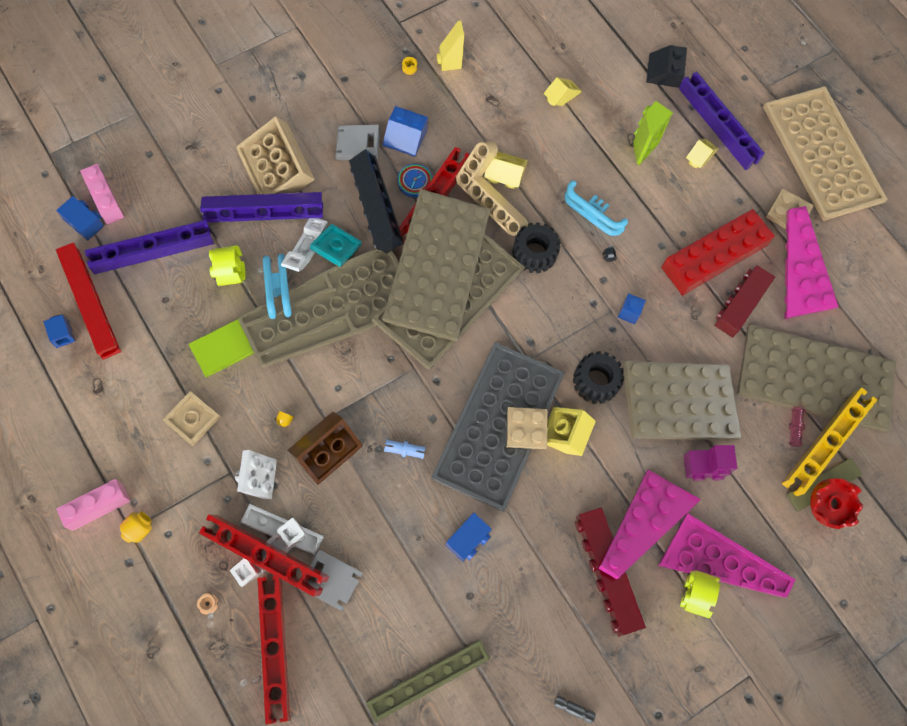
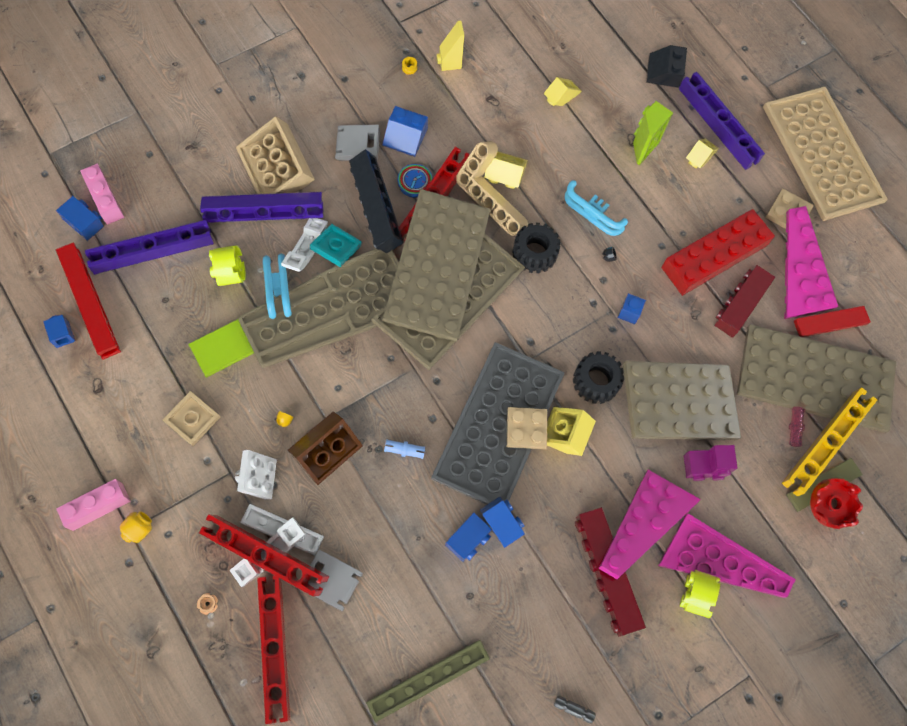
none -> blue brick [480,497,525,548]
none -> red tile [794,306,871,337]

